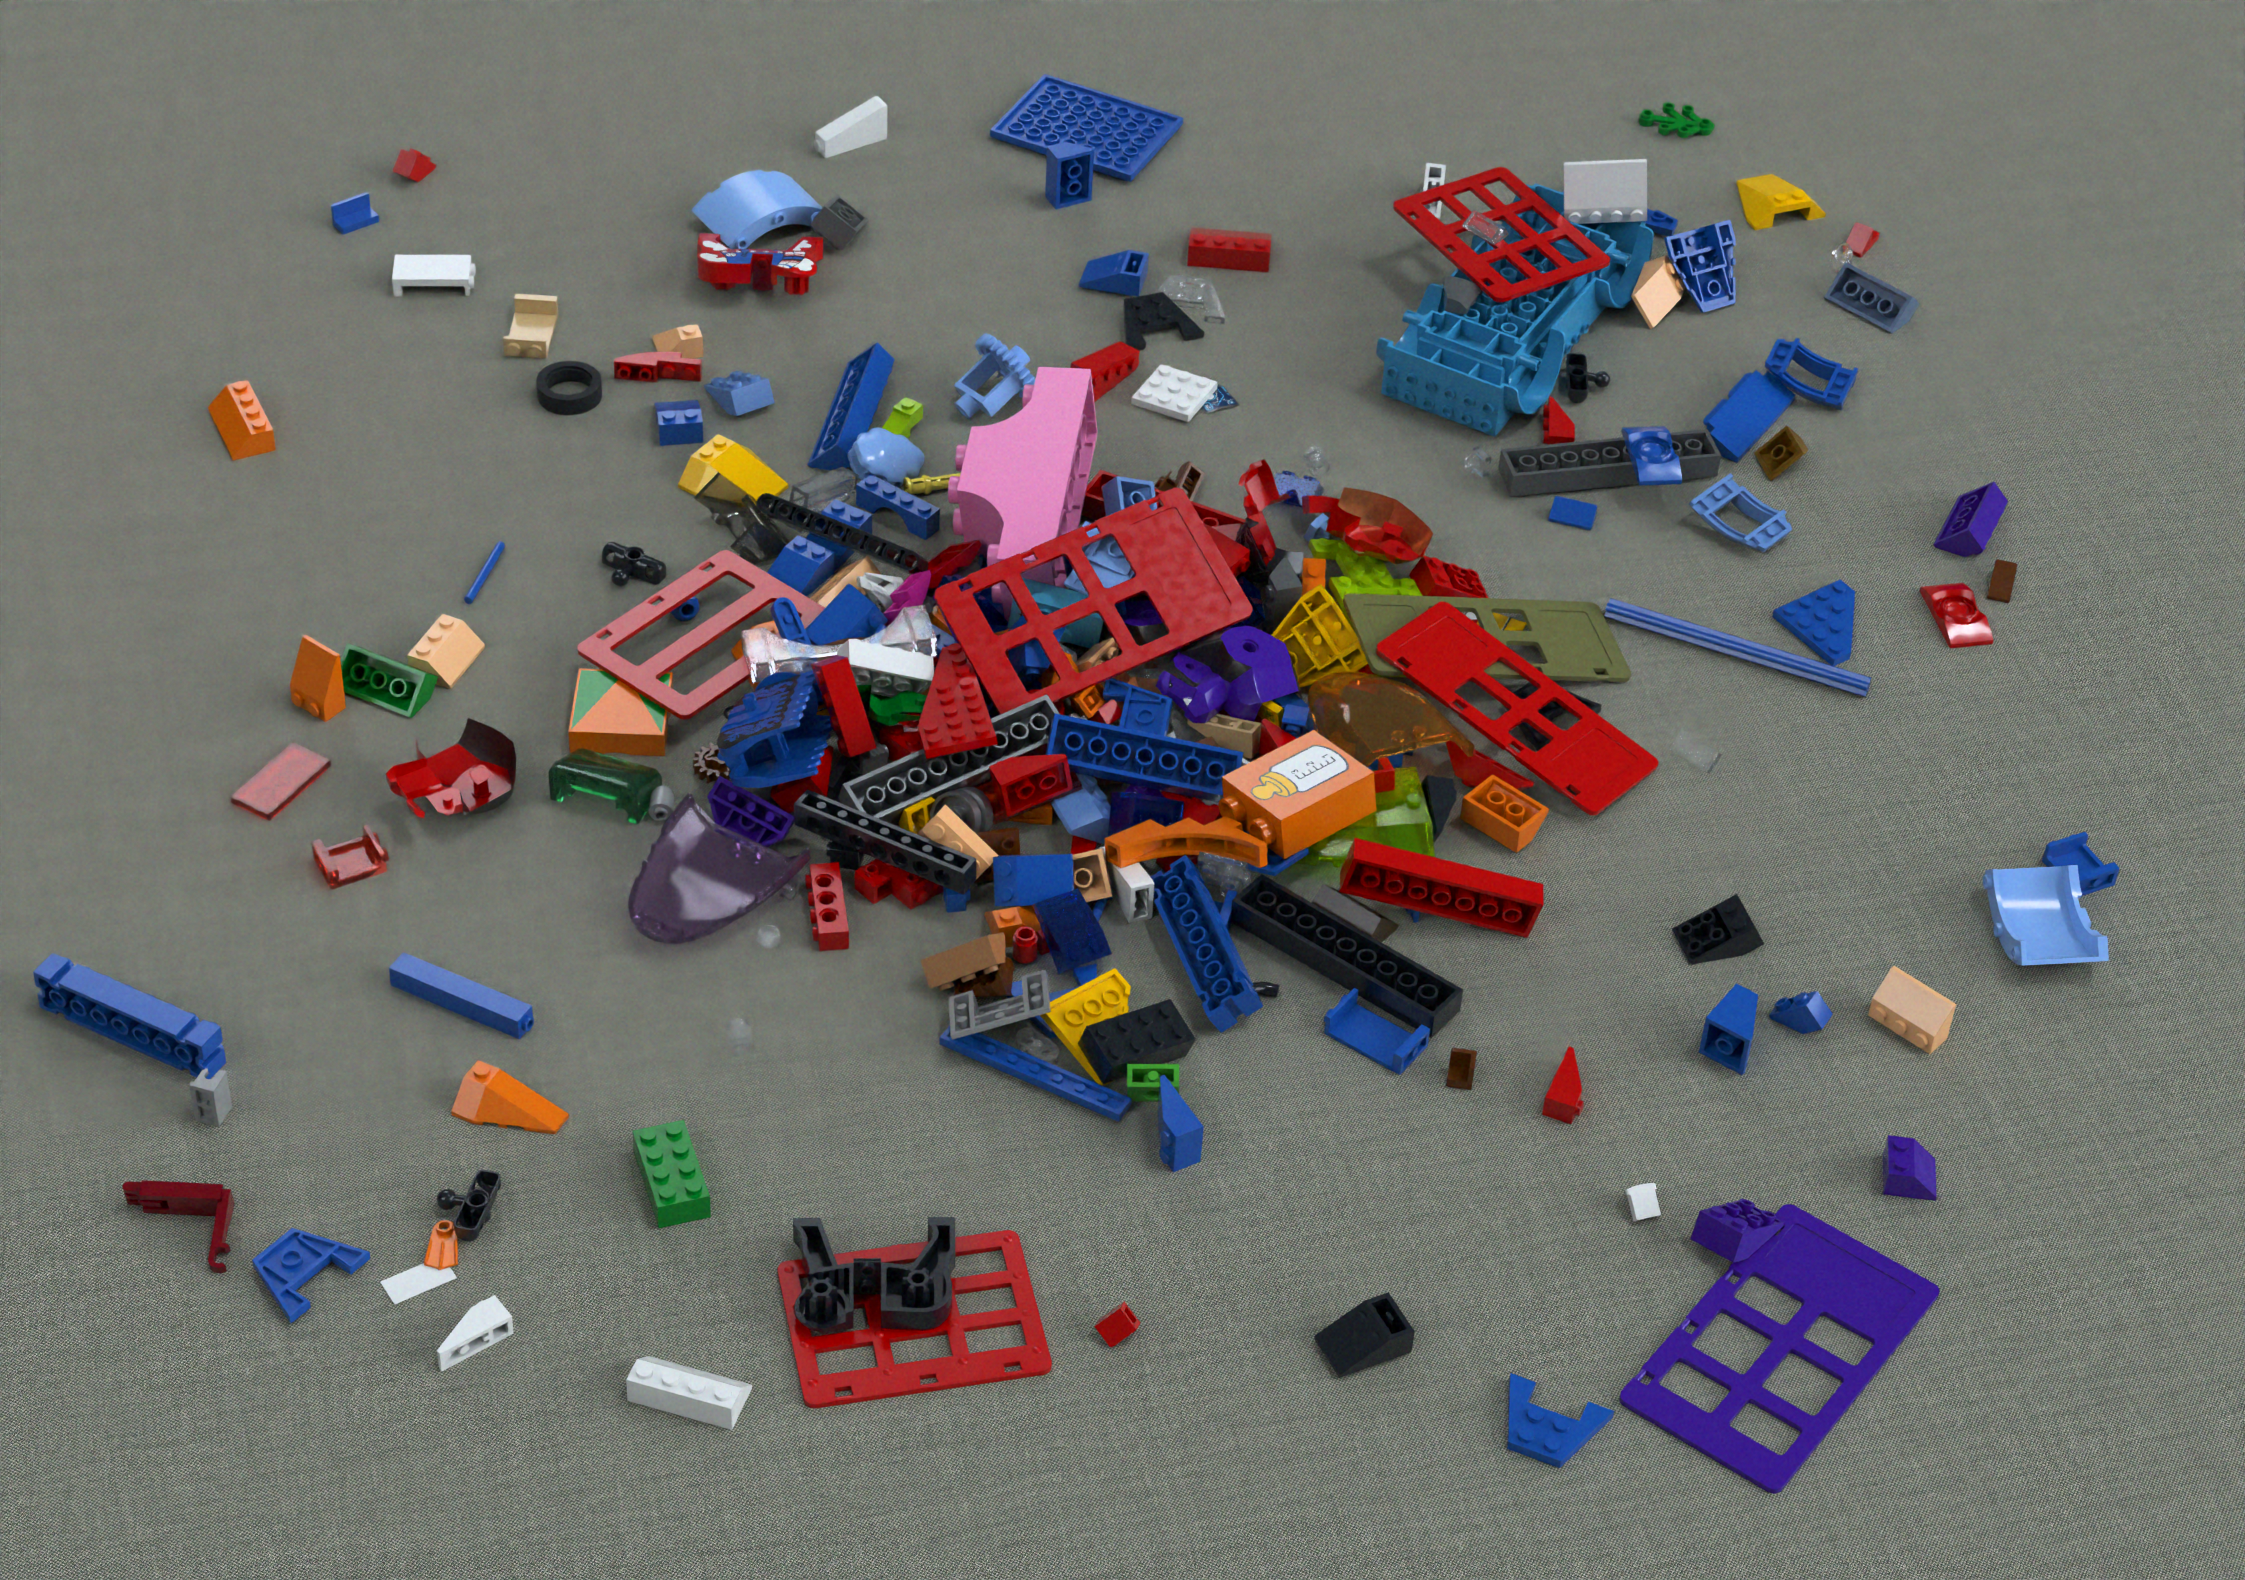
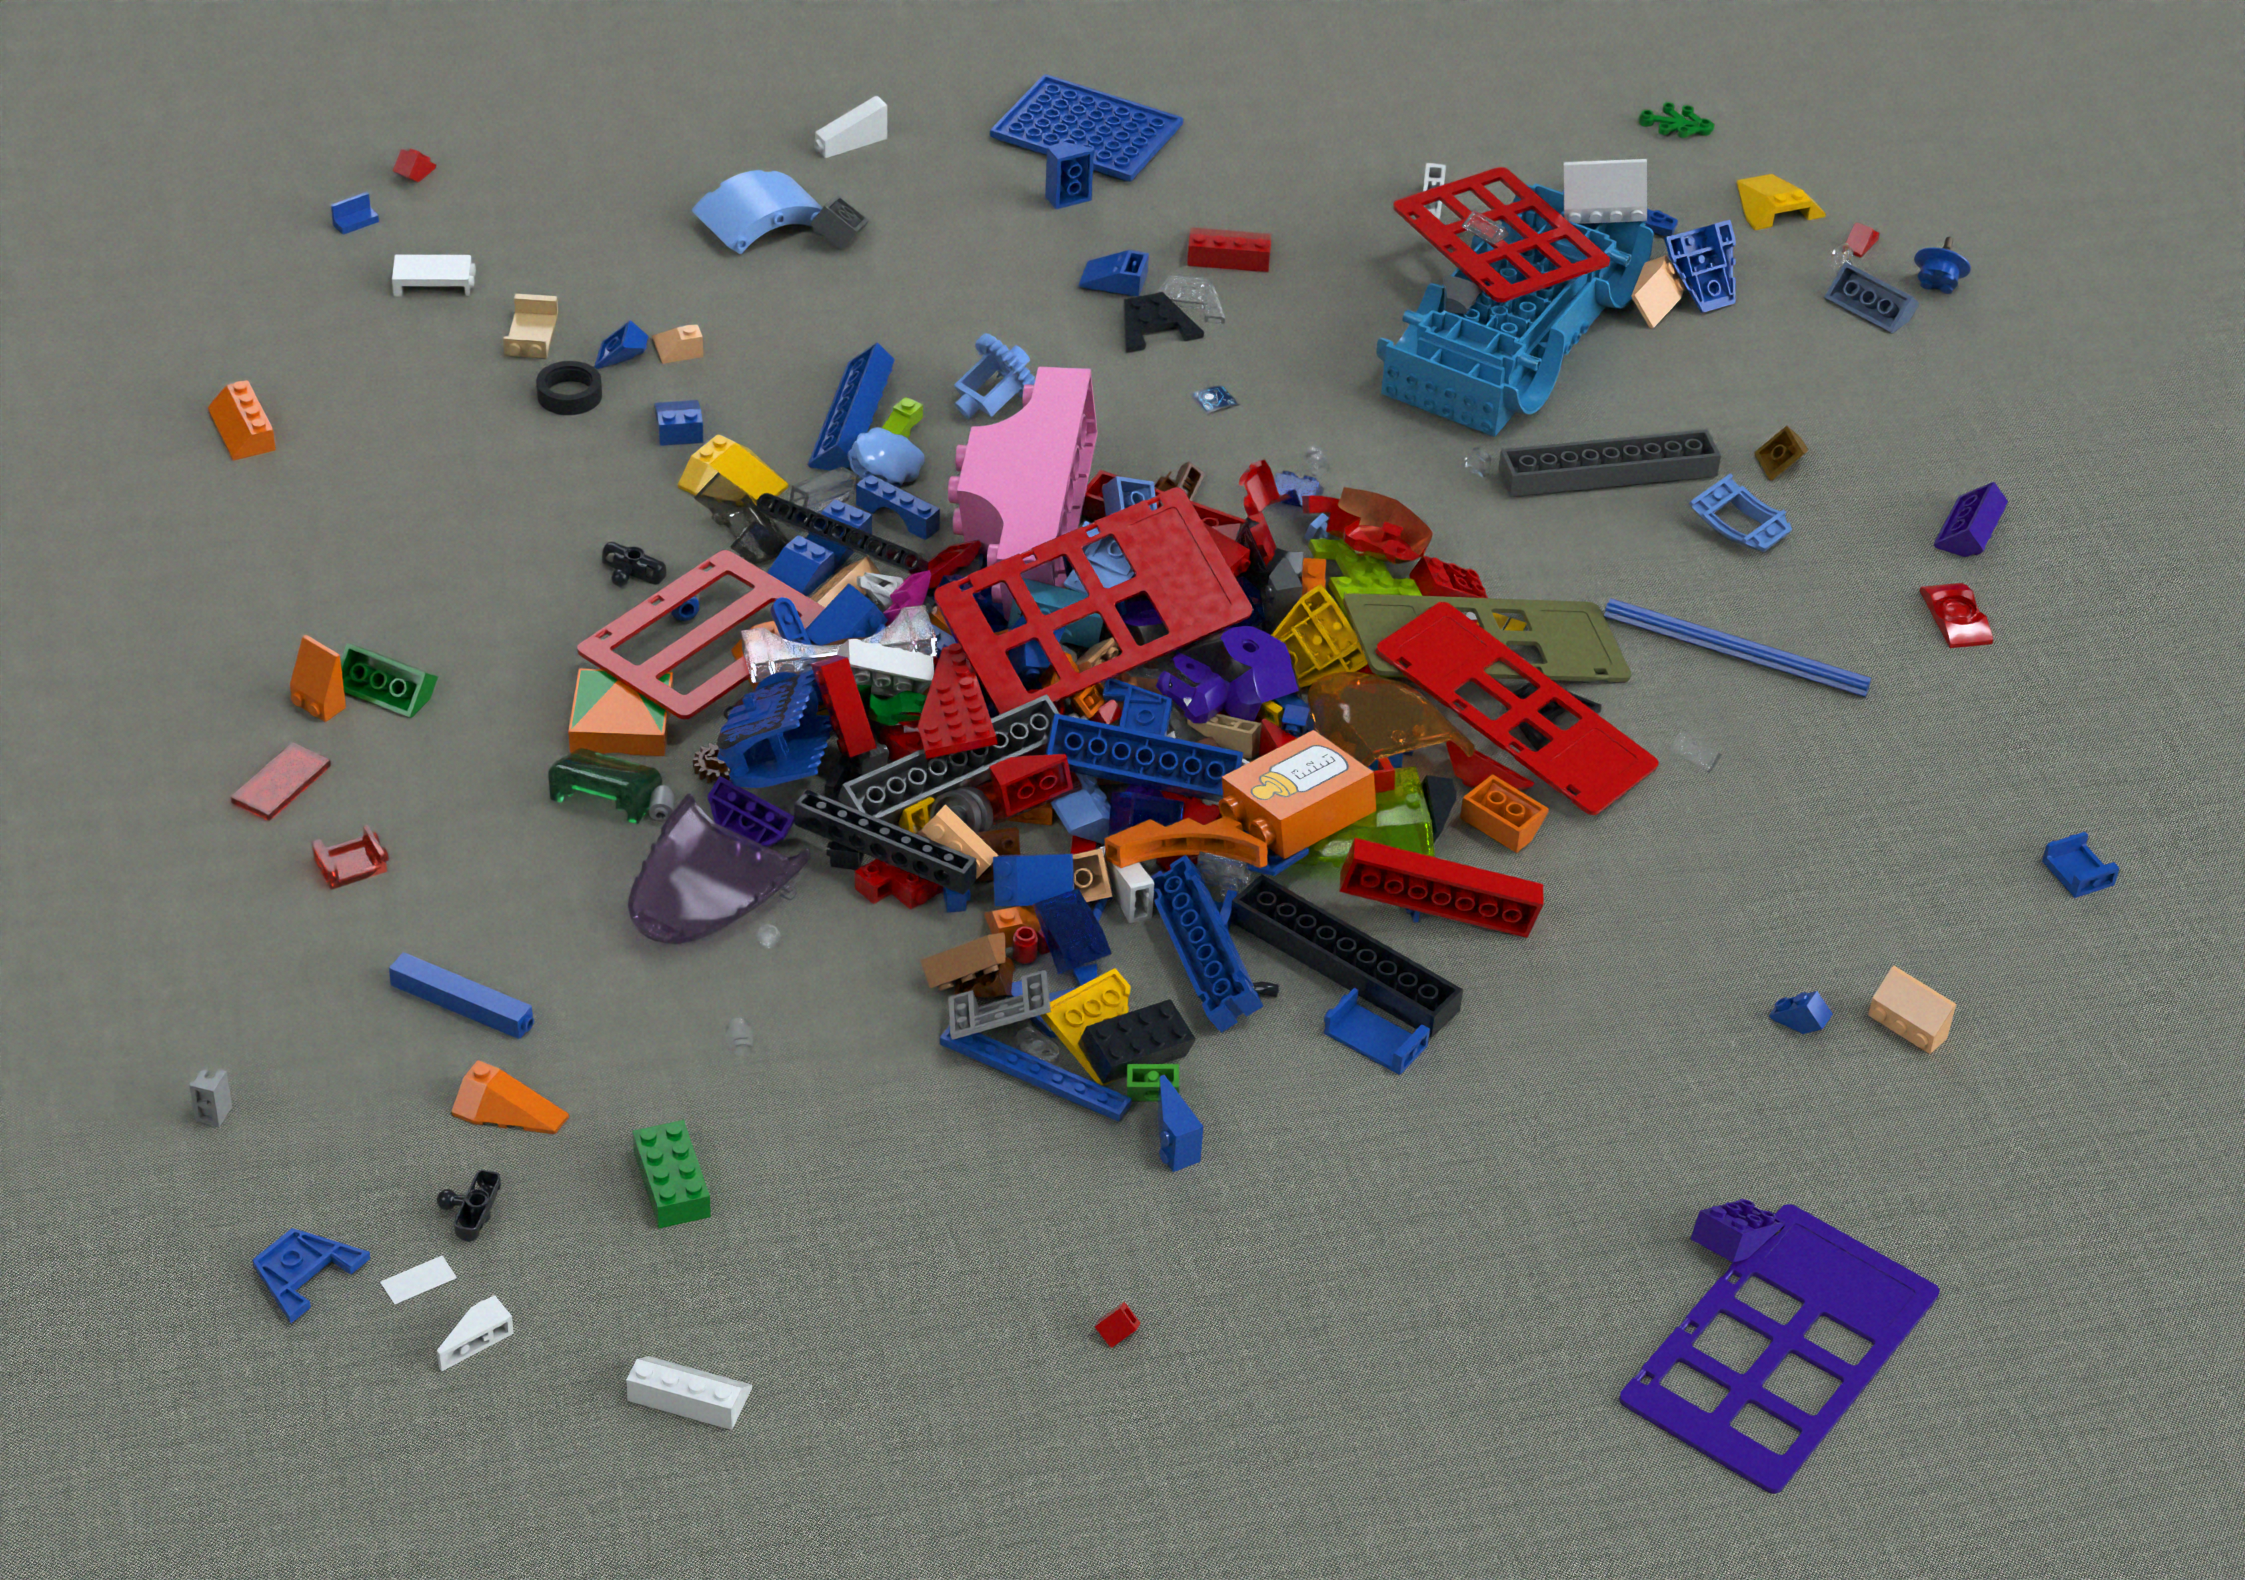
blue brick [33,953,226,1079] -> none
dark red hinge [122,1180,235,1273] -> none
red piece [386,718,517,818] -> none
light nougat slope [407,614,485,689] -> none
orange piece [424,1220,458,1270] -> none
blue bar [464,541,505,604] -> none
red slope [614,351,702,383] -> none
red animal [697,233,823,296] -> none
medium blue slope [704,370,775,416] -> none
red slope [771,745,833,813] -> none
red door [777,1230,1052,1409] -> none
black animal [793,1217,956,1333] -> none
red brick [805,862,849,951] -> none
light yellow pin [903,473,961,495] -> none
red wedge [1070,341,1140,402] -> none
white plate [1131,364,1217,422] -> none
slope [1312,884,1399,943] -> none
black slope [1314,1292,1415,1378] -> none
reddish brown panel [1446,1048,1477,1090] -> none
blue wing [1507,1373,1614,1468] -> none
red slope [1542,1046,1584,1124] -> none
red slope [1543,397,1575,445] -> none
blue slope [1548,496,1597,530] -> none
black piece [1566,353,1610,403] -> none
blue slope [1621,426,1682,486] -> none
white tile [1625,1183,1661,1222] -> none
black slope [1672,894,1764,965] -> none
blue slope [1699,983,1758,1075] -> none
blue slope [1703,370,1796,463] -> none
blue wedge [1765,338,1858,410] -> none
blue plate [1772,580,1855,666] -> none
dark purple slope [1883,1135,1937,1201] -> none
light blue panel [1983,865,2109,966] -> none
reddish brown slope [1987,559,2018,603] -> none
none -> blue slope [594,320,648,369]
none -> blue piece [1914,237,1971,294]

